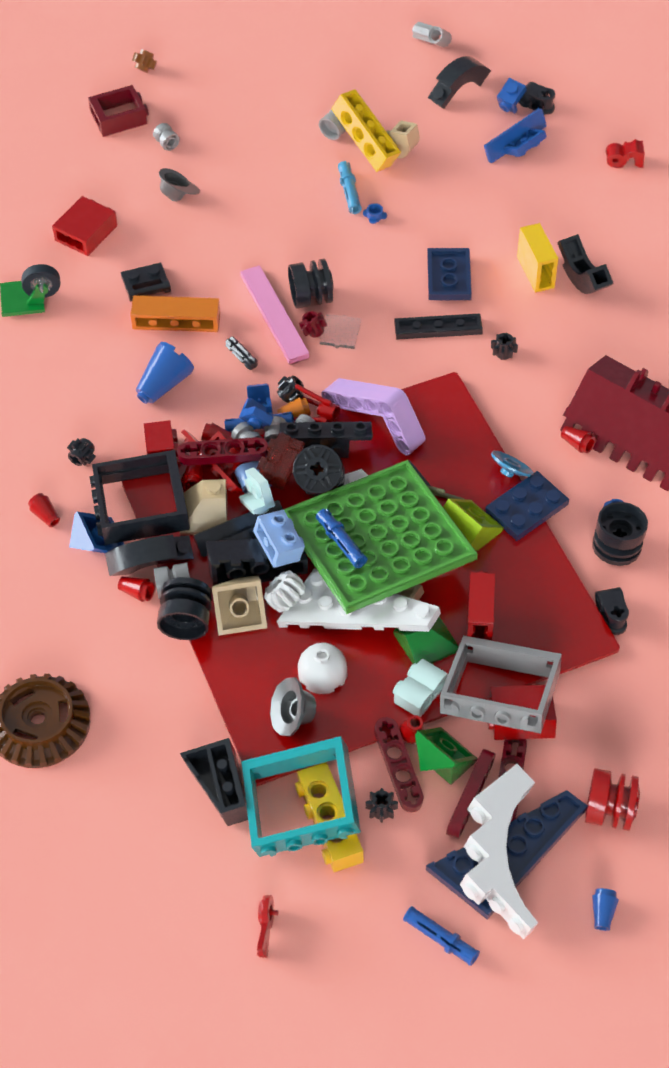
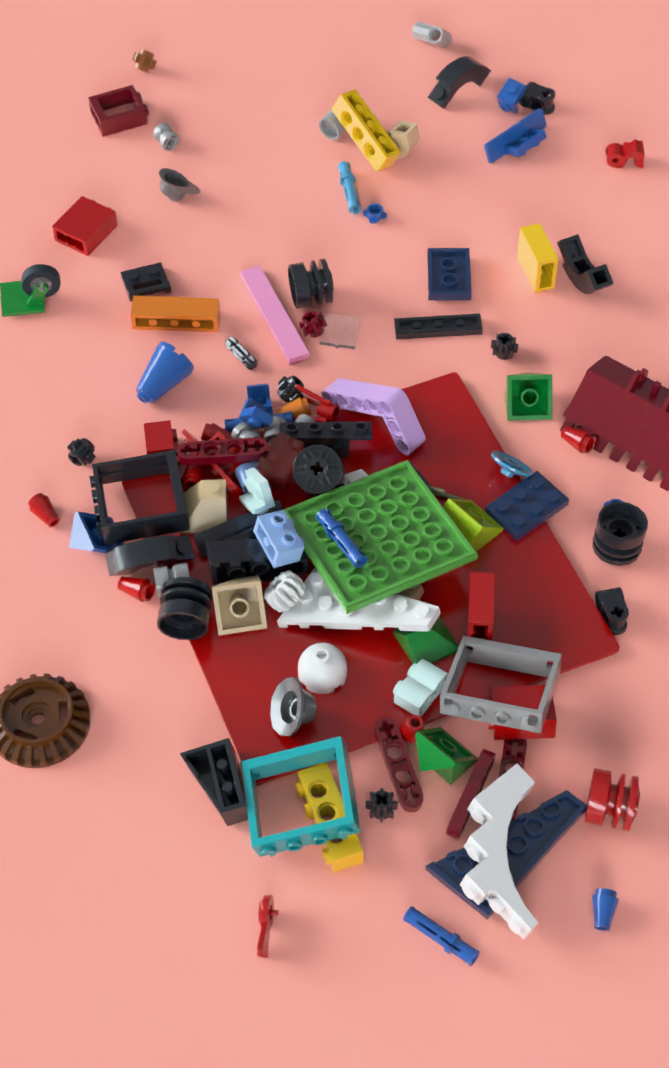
none -> green slope [505,372,552,421]

